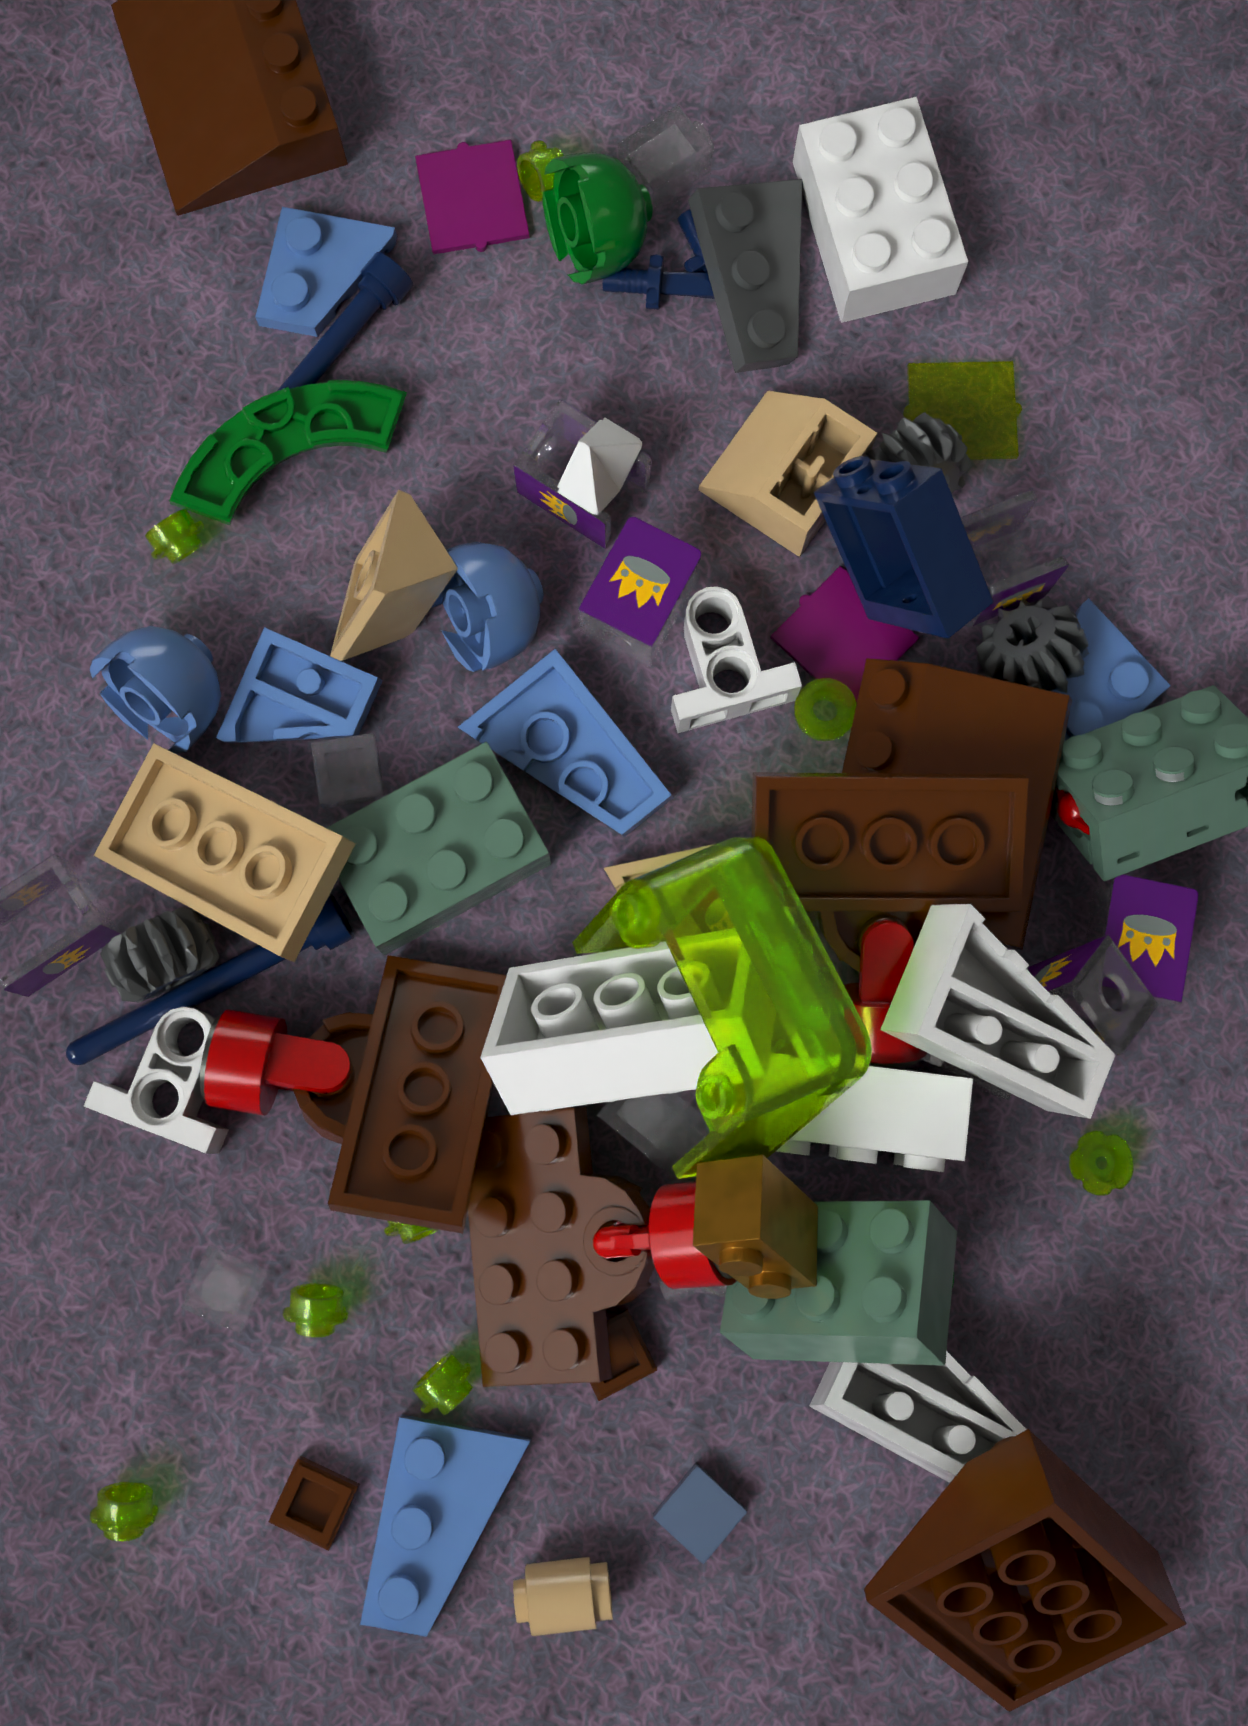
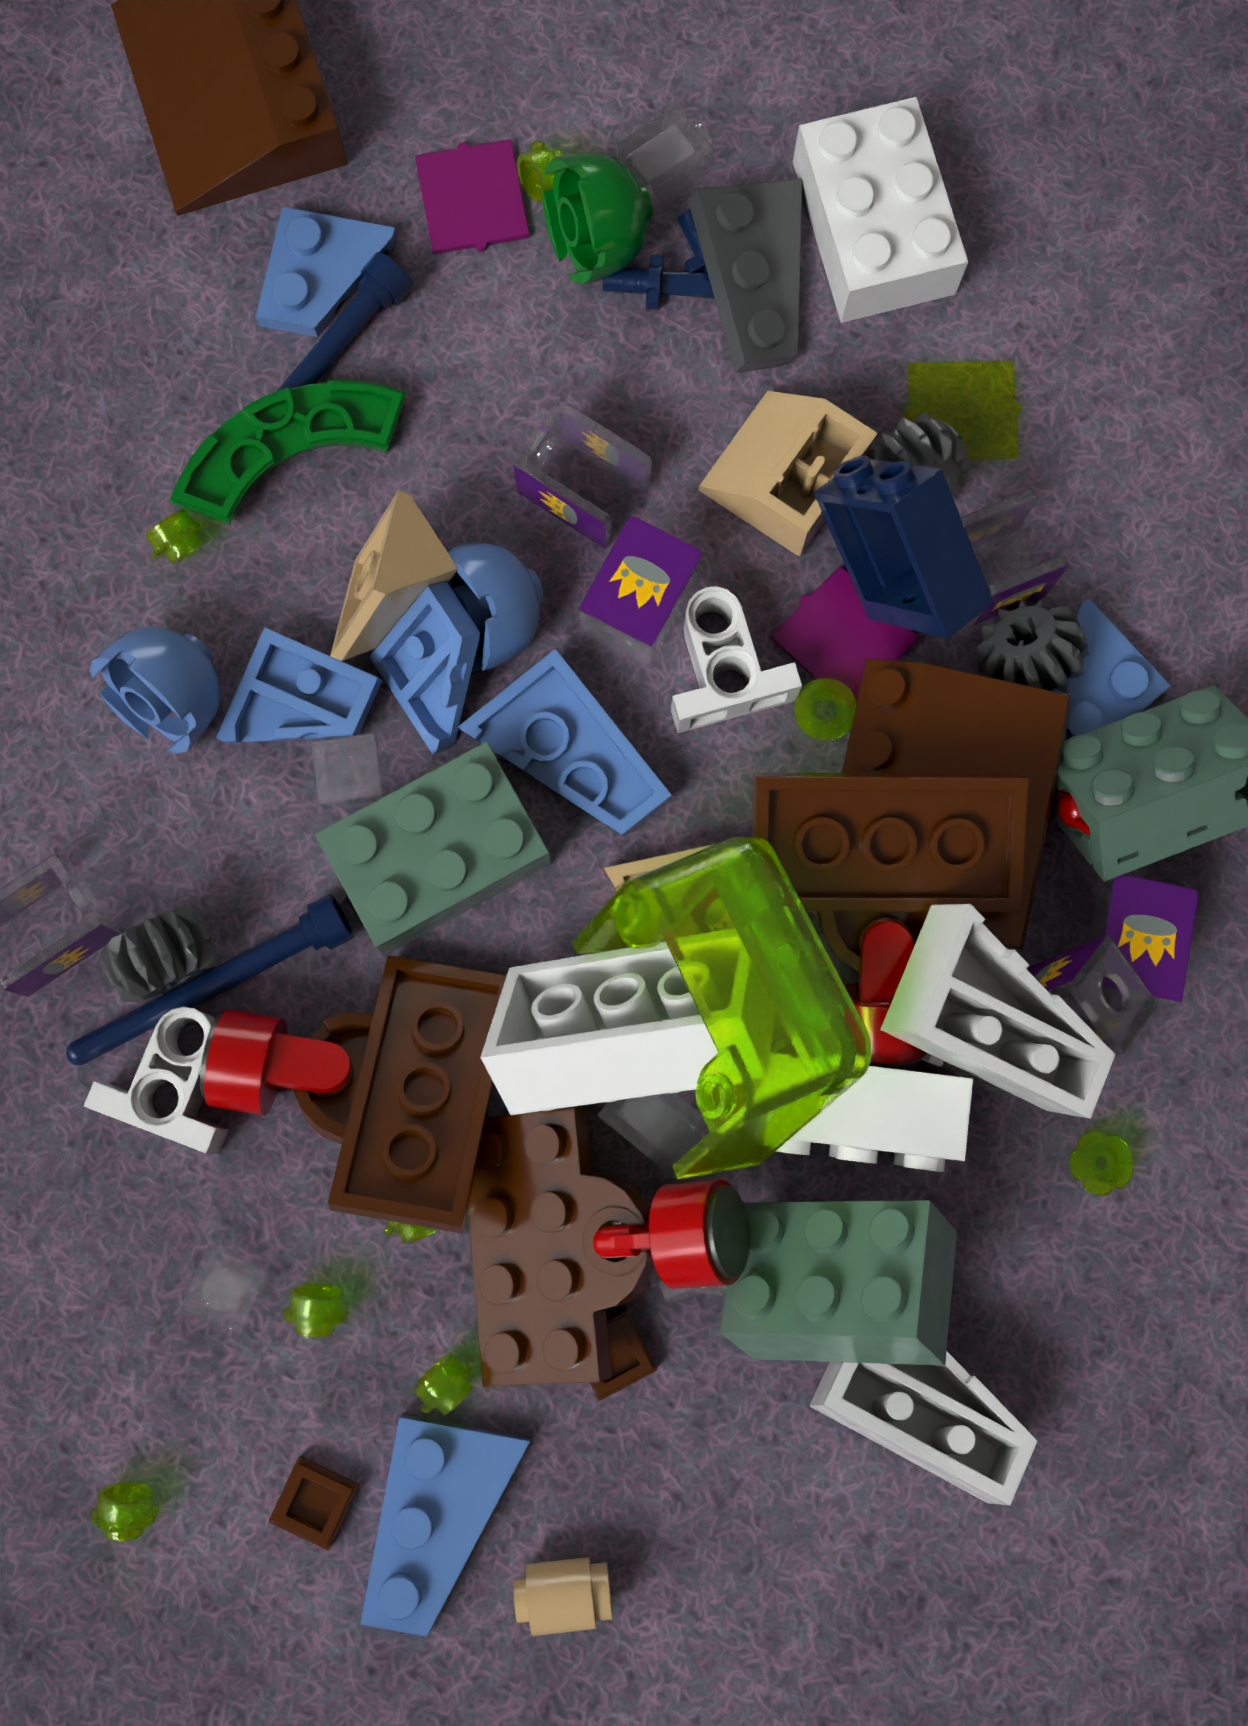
tan plate [94,743,356,962] -> none
white slope [557,418,642,515] -> none
sand blue tile [653,1462,747,1564] -> none
pearl gold brick [693,1155,818,1299] -> none
reddish brown slope [864,1429,1187,1712] -> none
none -> medium blue wing [369,581,480,755]

